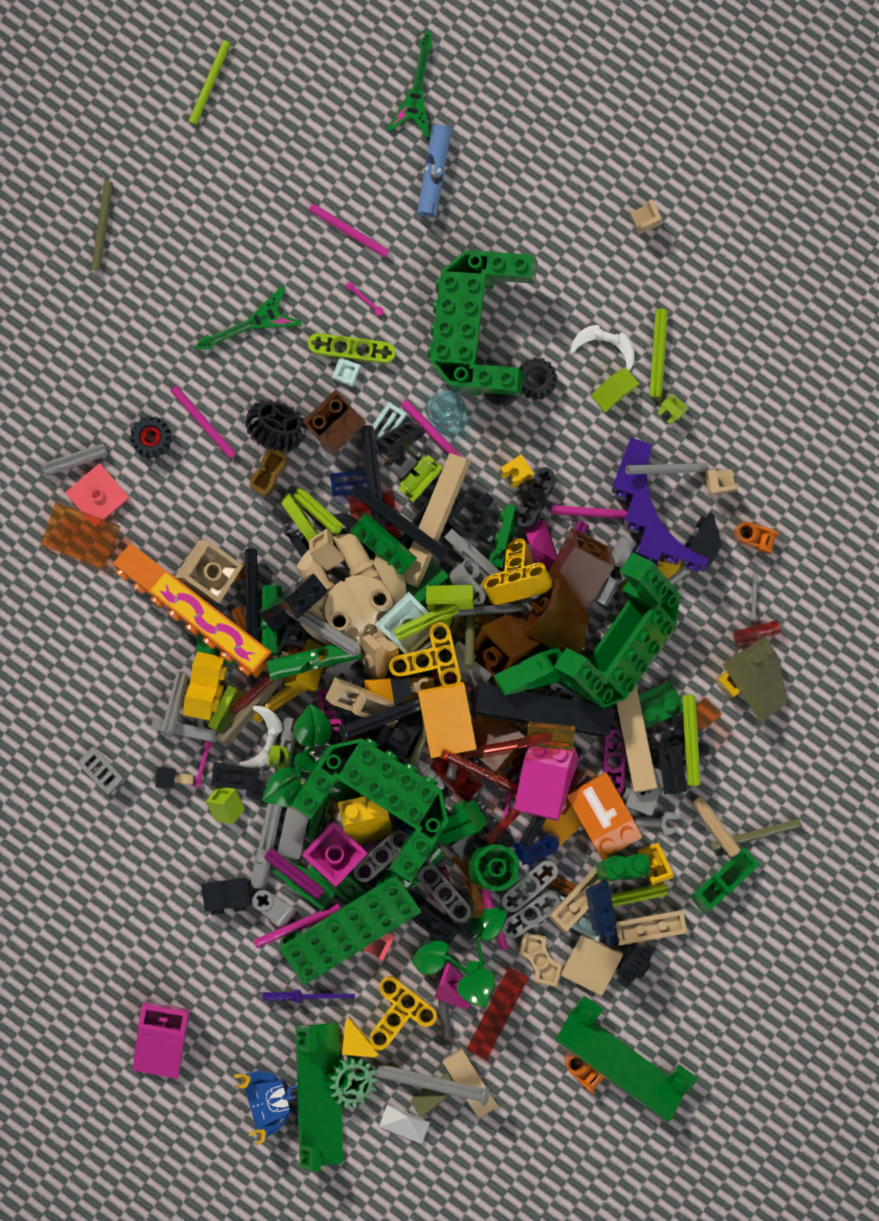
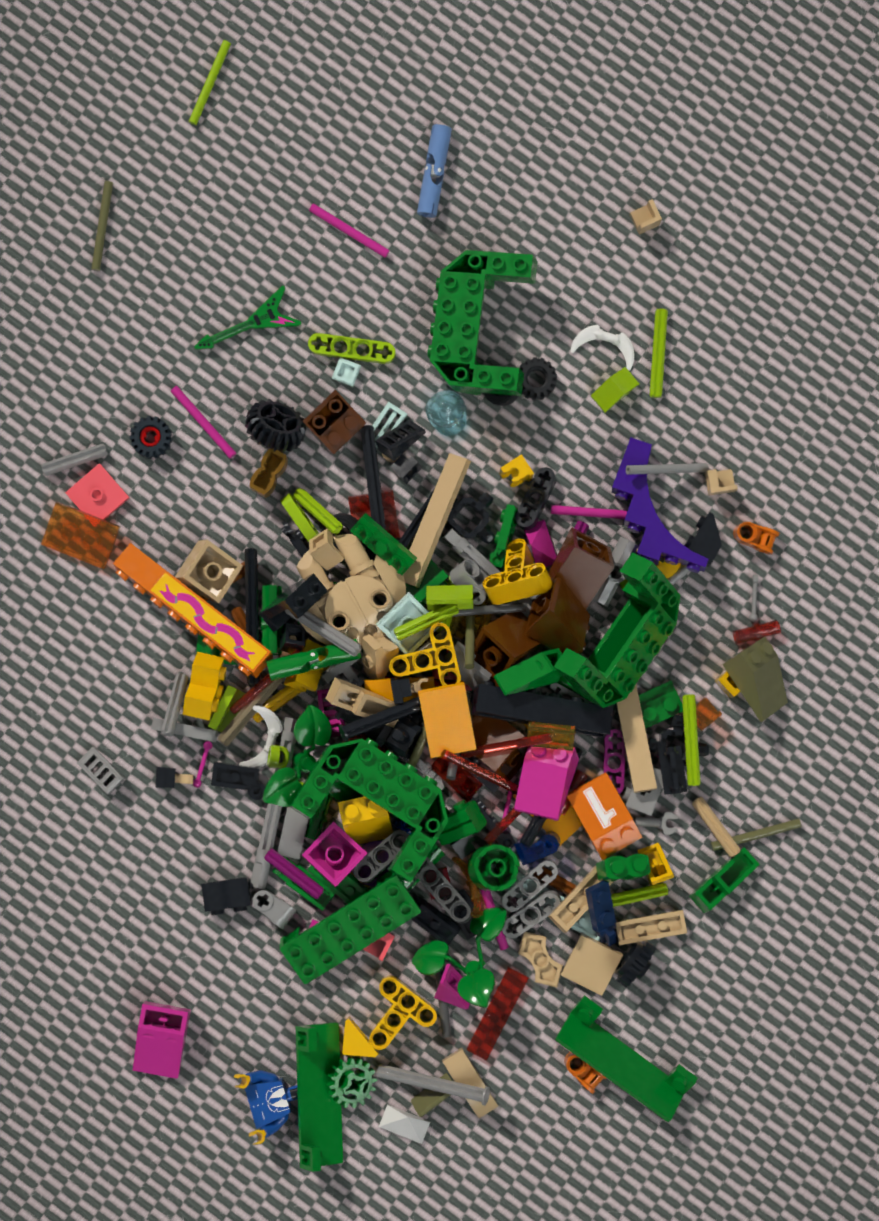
lime panel [205,786,245,825] -> none
dark pink piece [253,904,341,949] -> none
dark purple sword [262,989,355,1003] -> none
clear blue tile [330,469,368,497] -> none
dark pink hinge [346,282,384,316] -> none
black axle [351,483,447,559] -> none
green piece [387,30,433,139] -> none
lime hinge [398,455,443,502] -> none
dark pink piece [401,399,462,457] -> none
lime tile [658,393,689,424] -> none

